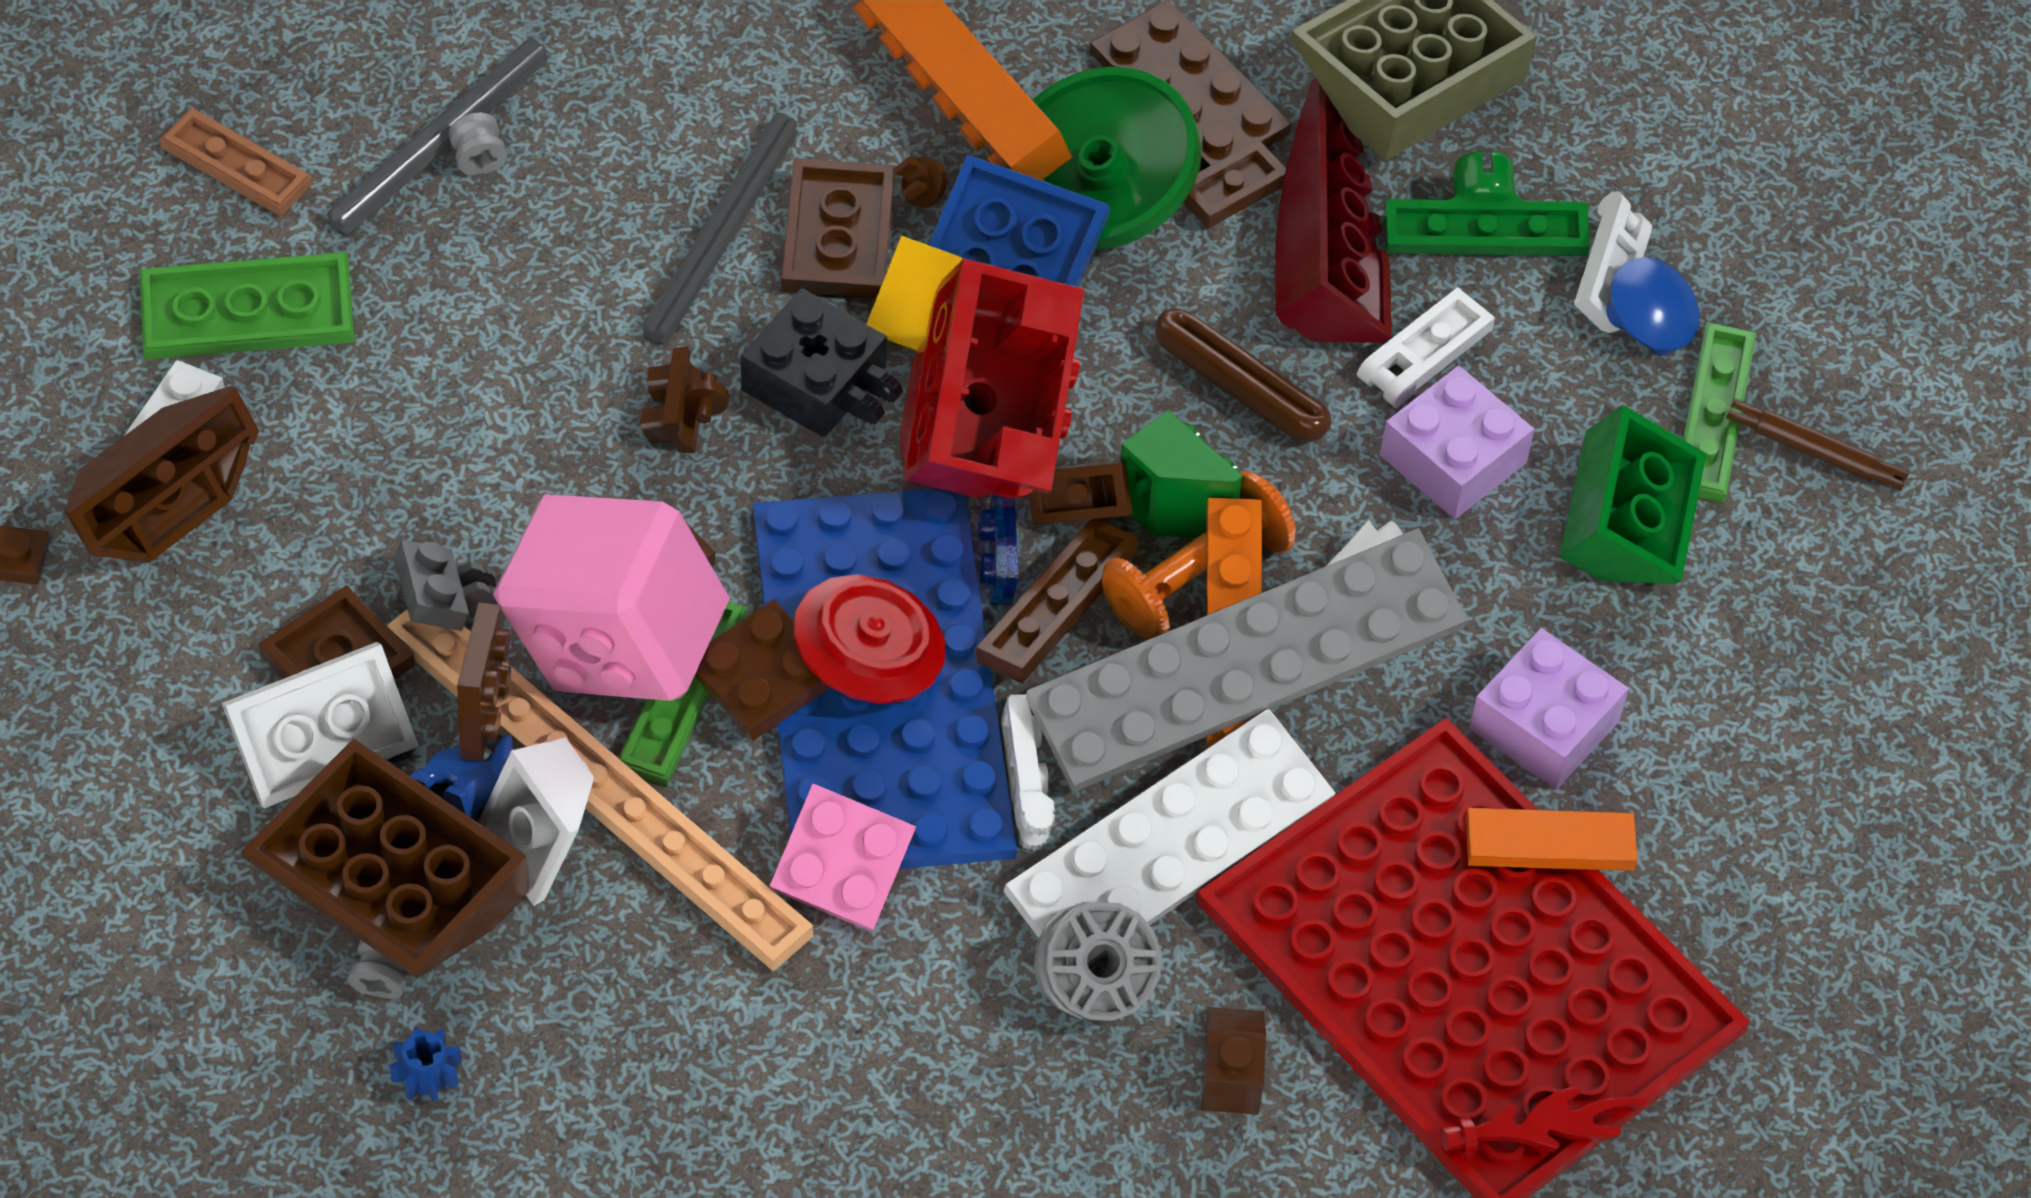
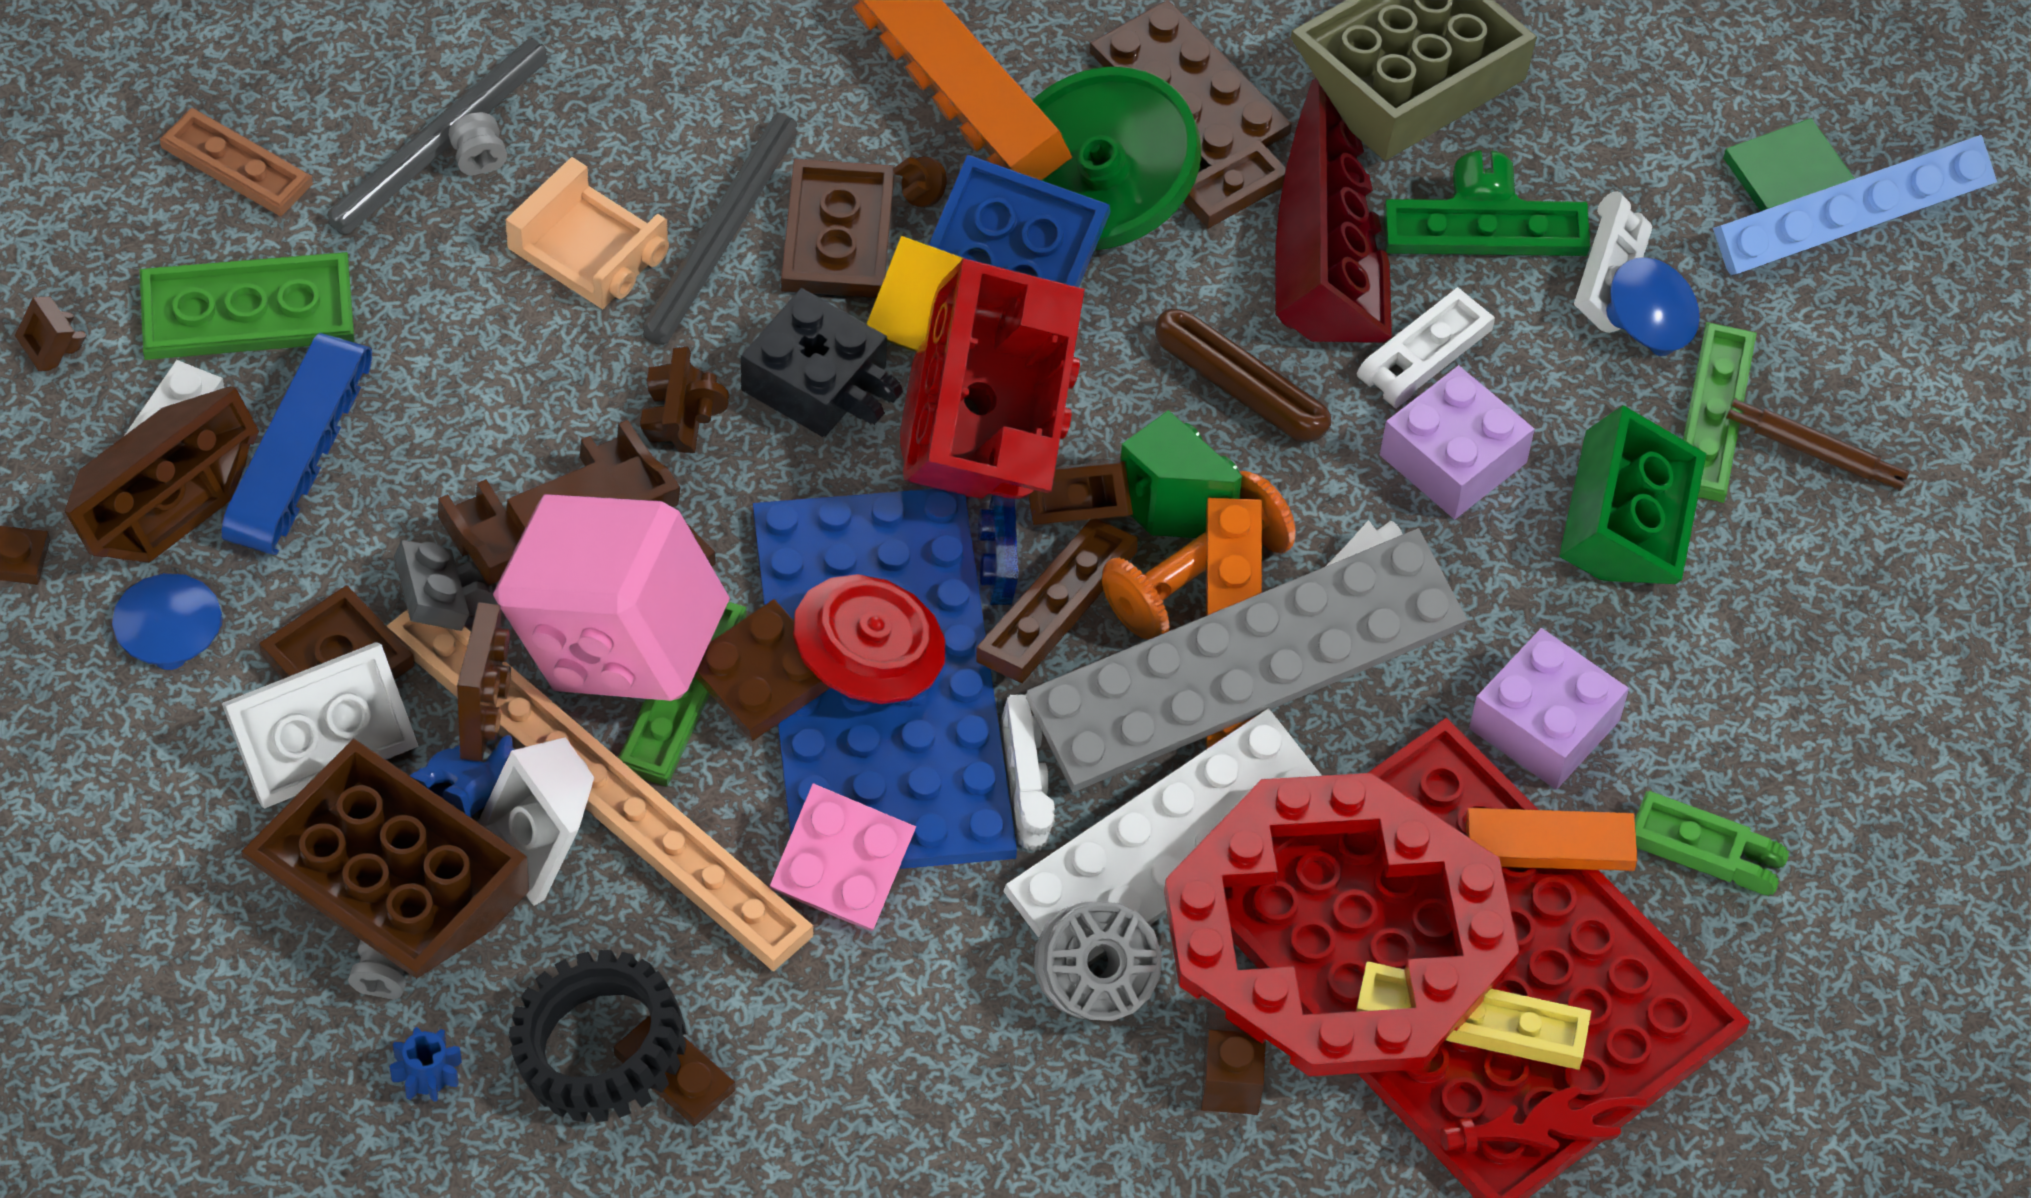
none -> reddish brown tile [15,296,87,371]
none -> blue dish [112,573,223,670]
none -> blue beam [222,333,372,555]
none -> reddish brown bracket [438,419,680,586]
none -> light nougat panel [505,157,669,310]
none -> black tyre [509,950,686,1122]
none -> reddish brown plate [613,1015,735,1127]
none -> plate [1164,773,1519,1077]
none -> light yellow plate [1356,961,1591,1070]
none -> bright green hinge [1635,791,1789,896]
none -> light blue plate [1713,135,1997,275]
none -> green tile [1723,118,1855,211]

